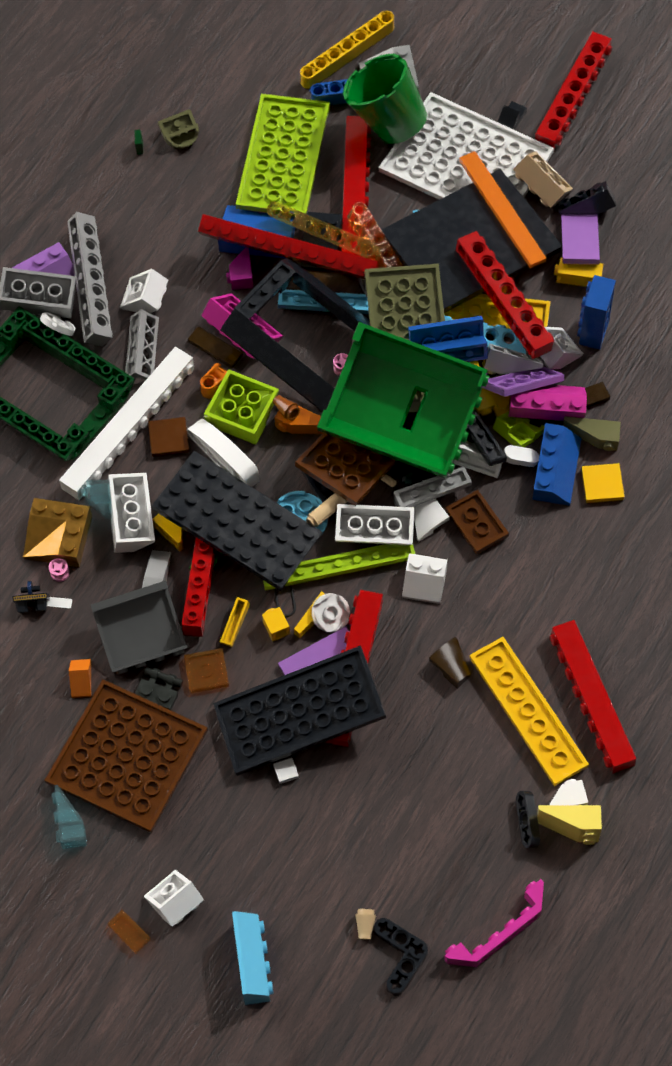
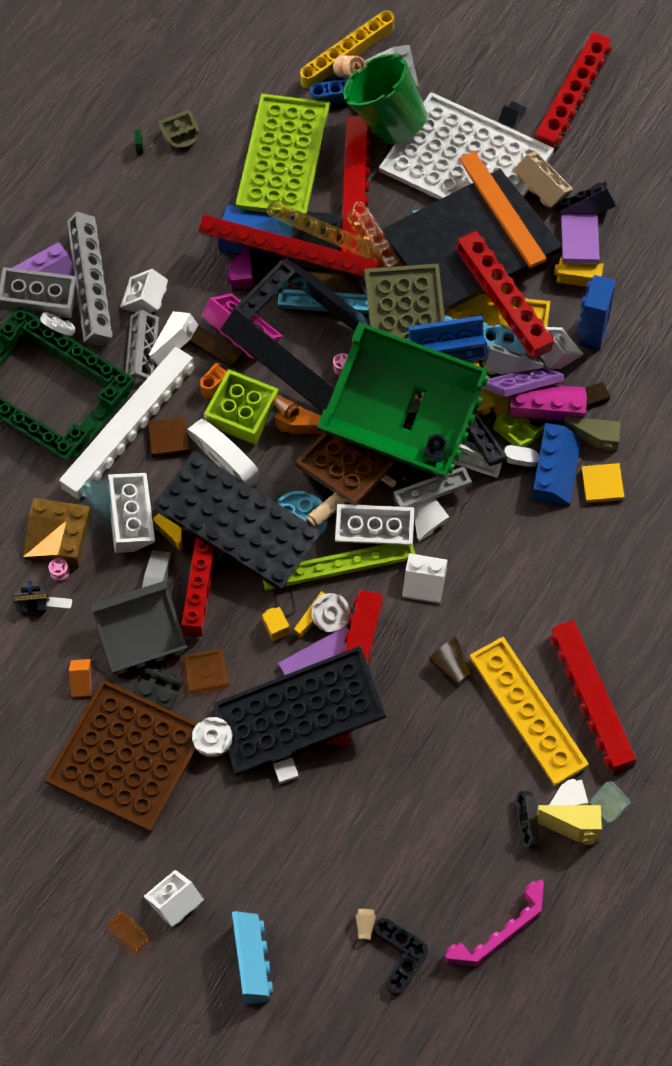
clear light blue slope [52,785,87,849] -> none
yellow piece [220,597,250,647] -> none
reddish brown plate [446,490,509,555] -> none
none -> white slope [149,311,198,366]
none -> white tile [192,717,232,757]
none -> light nougat wheel [333,55,366,78]
none -> black hips [423,434,447,467]
none -> clear light blue piece [590,781,630,822]

